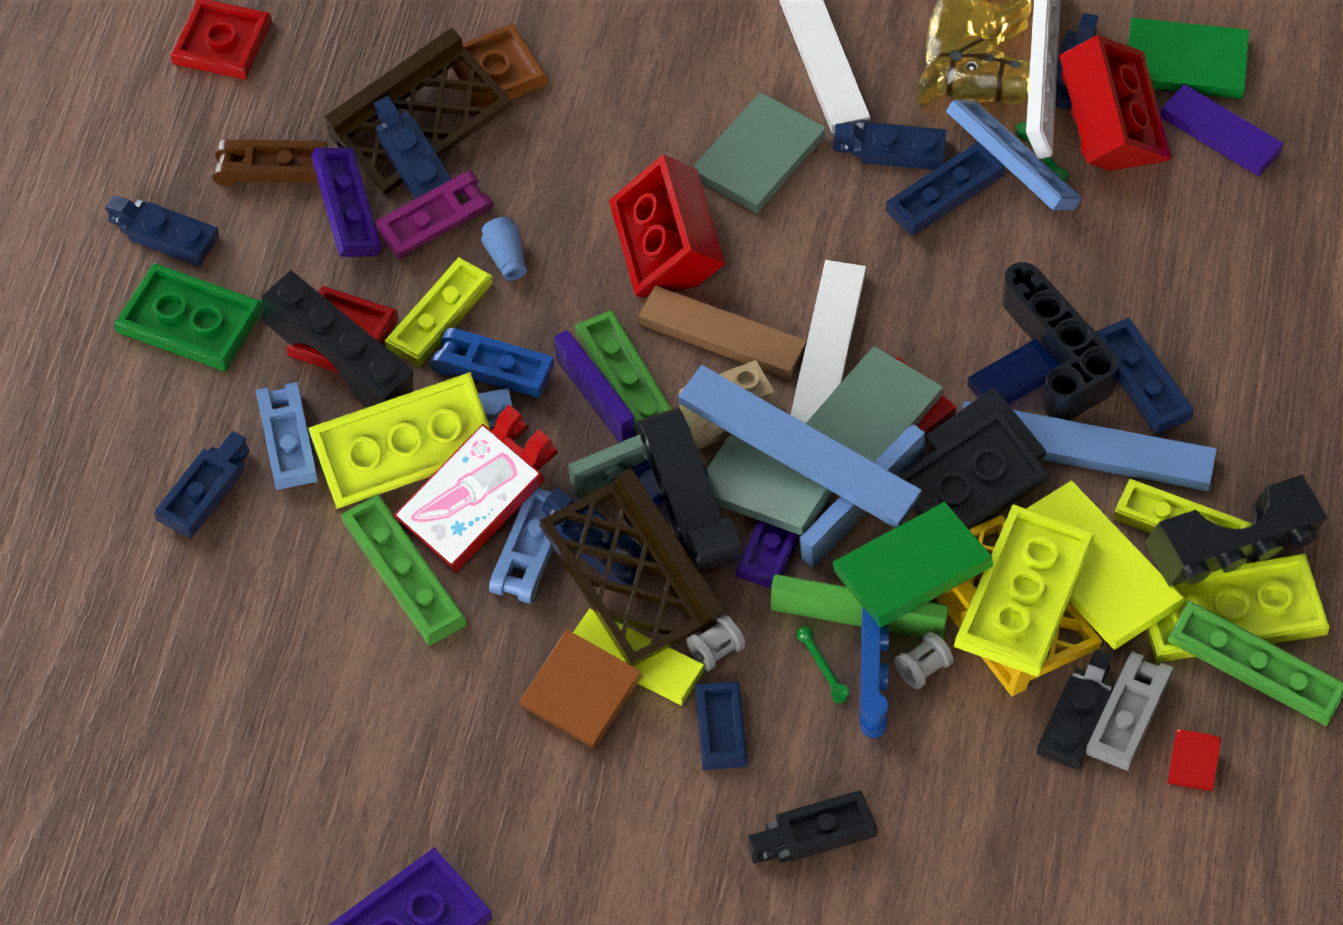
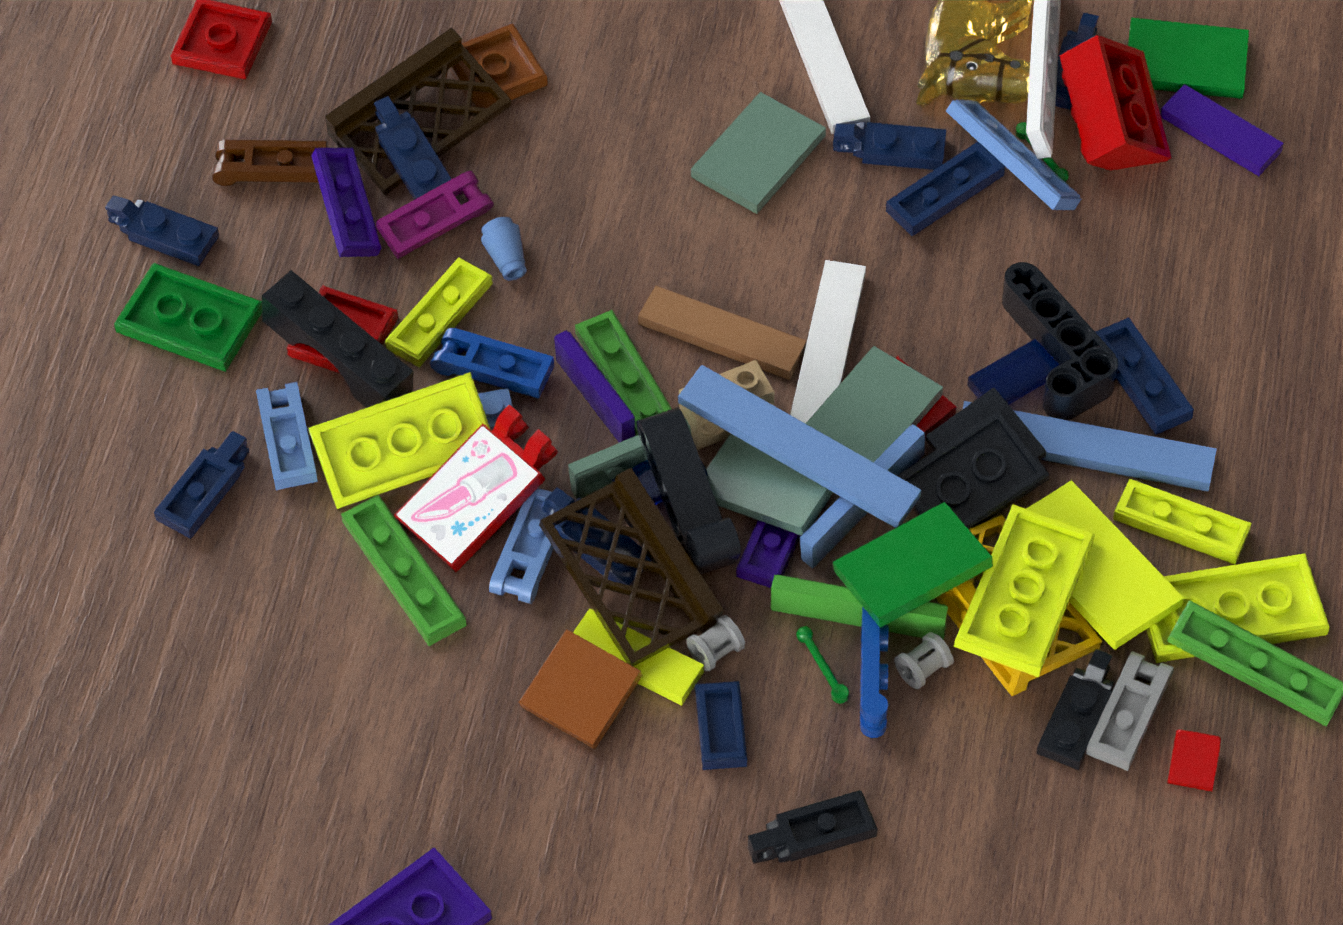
red slope [609,154,725,298] -> none
black arch [1144,474,1328,587] -> none

